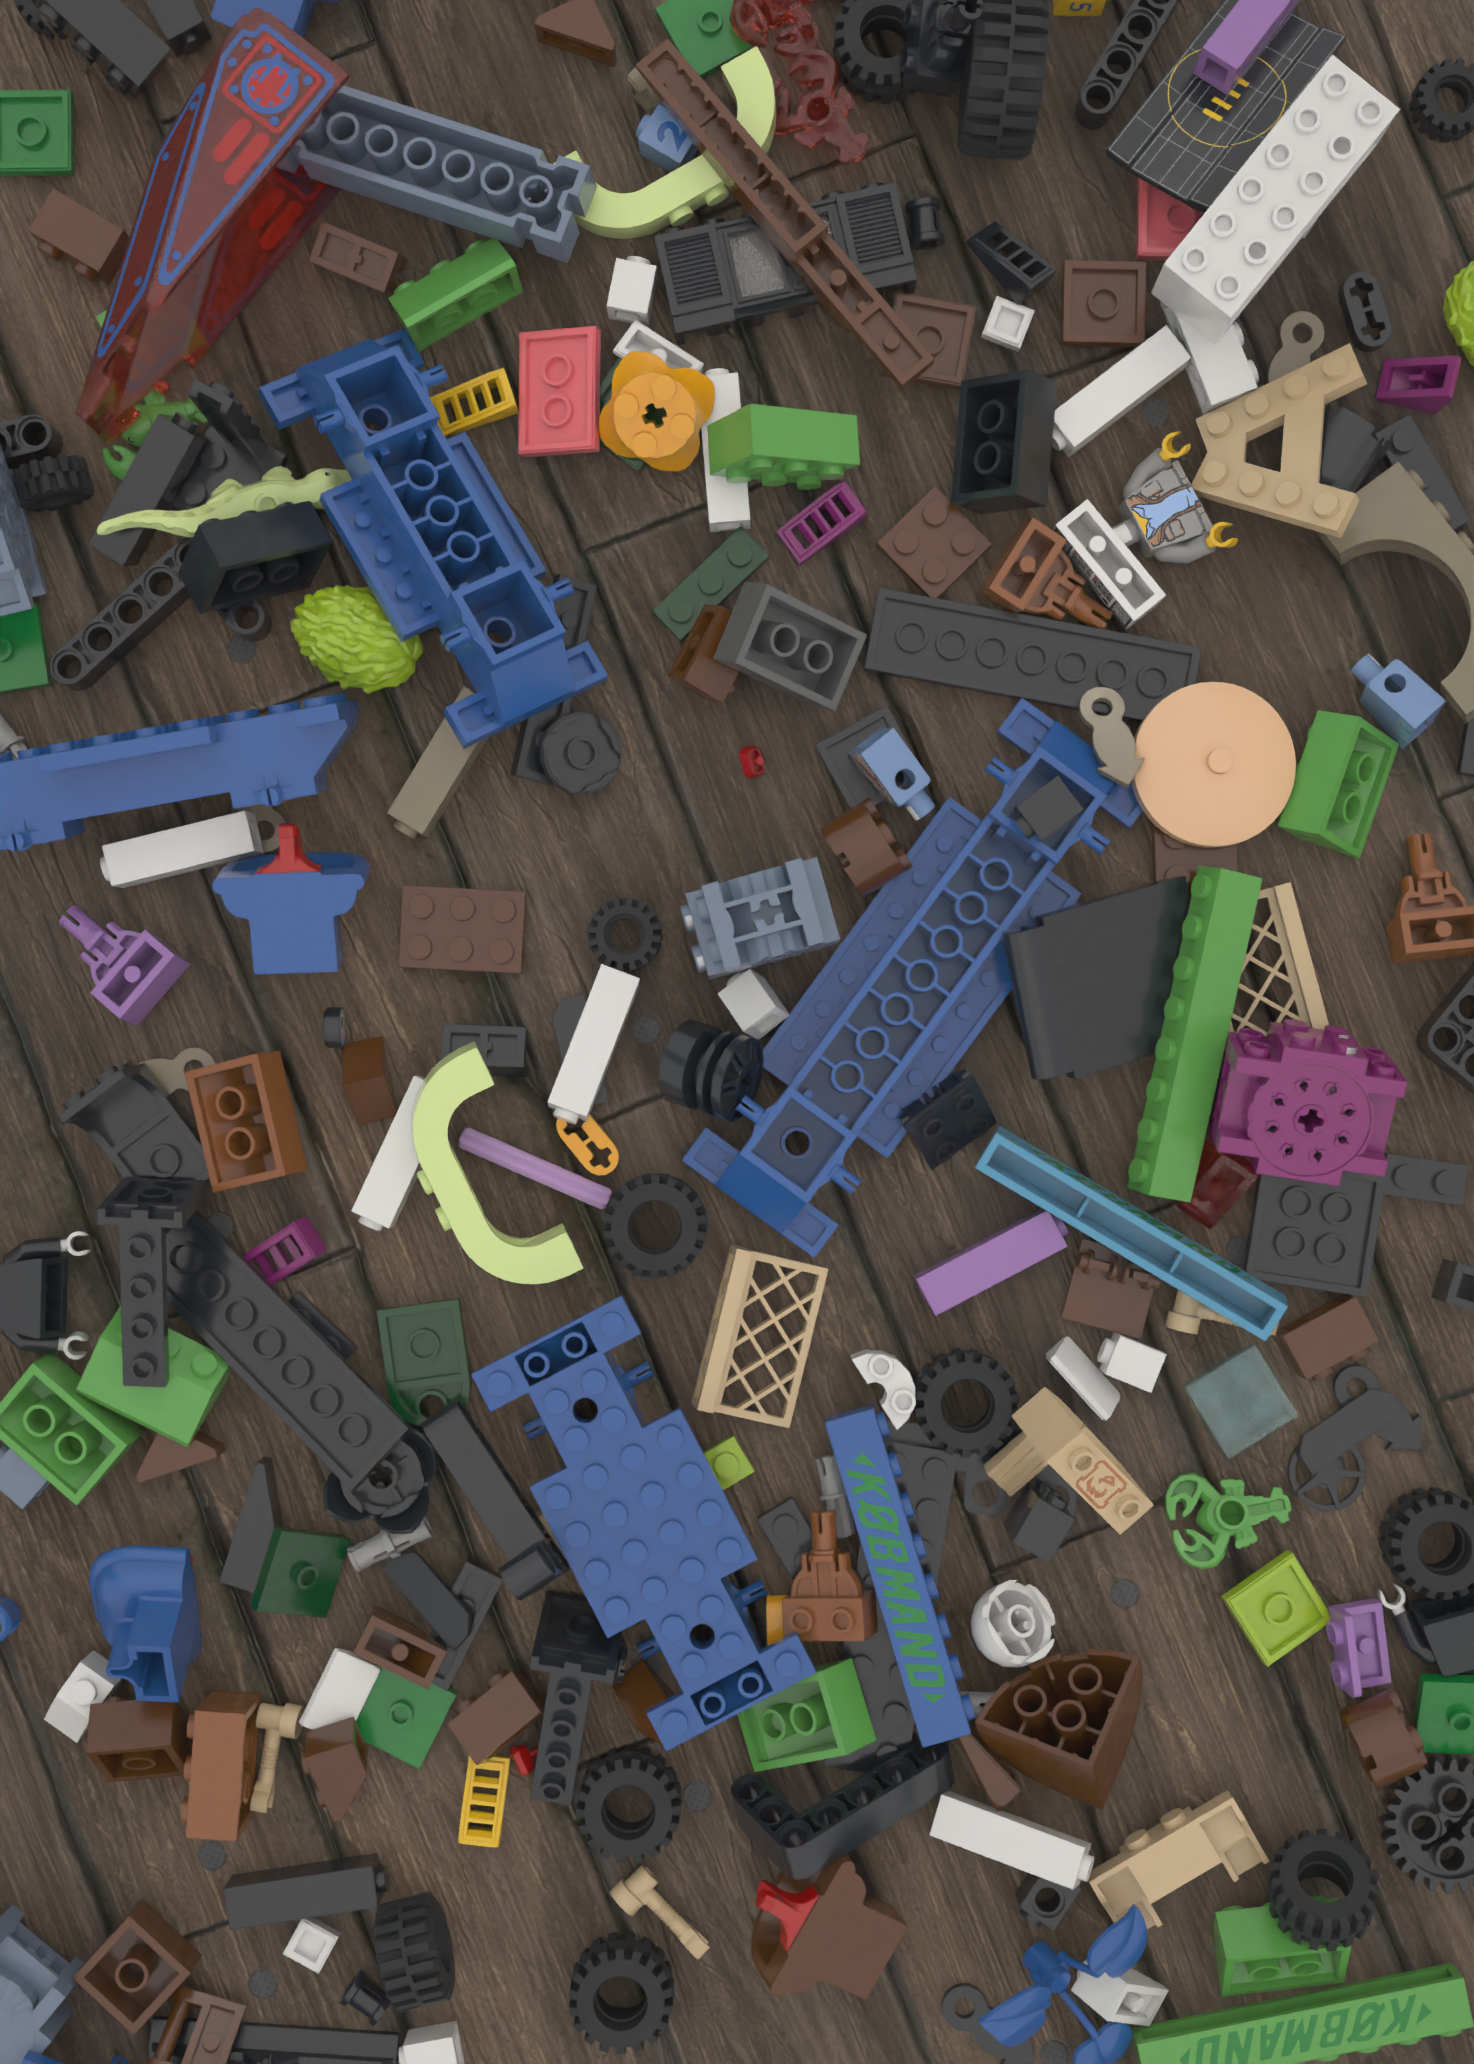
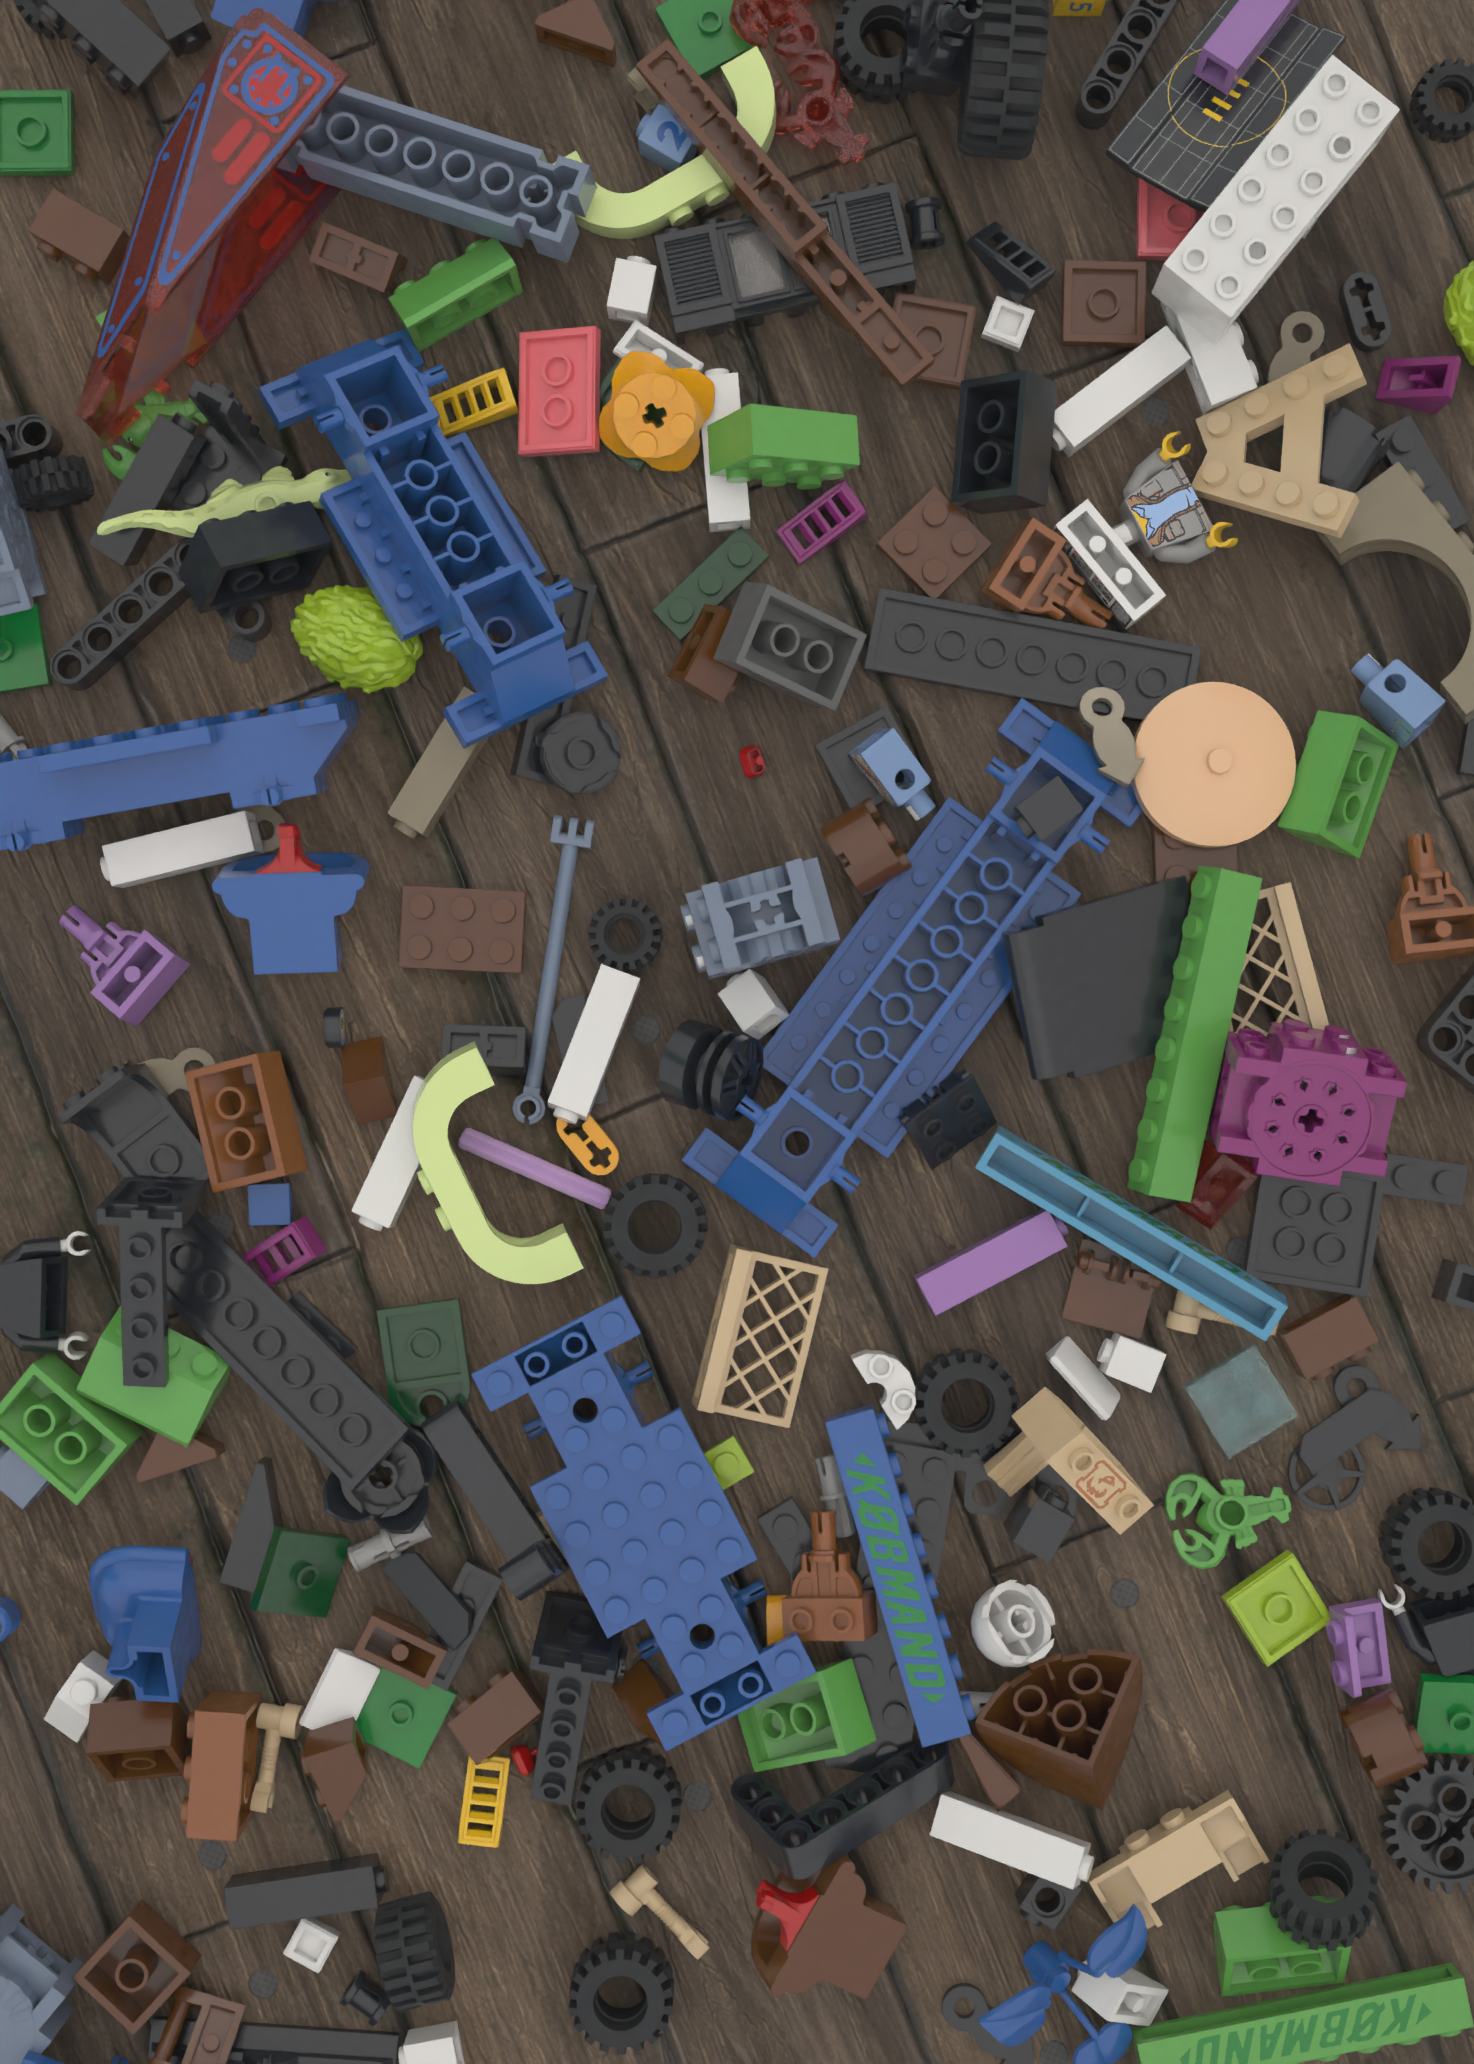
none -> blue tile [248,1183,293,1226]
none -> sand blue hinge [512,815,595,1124]

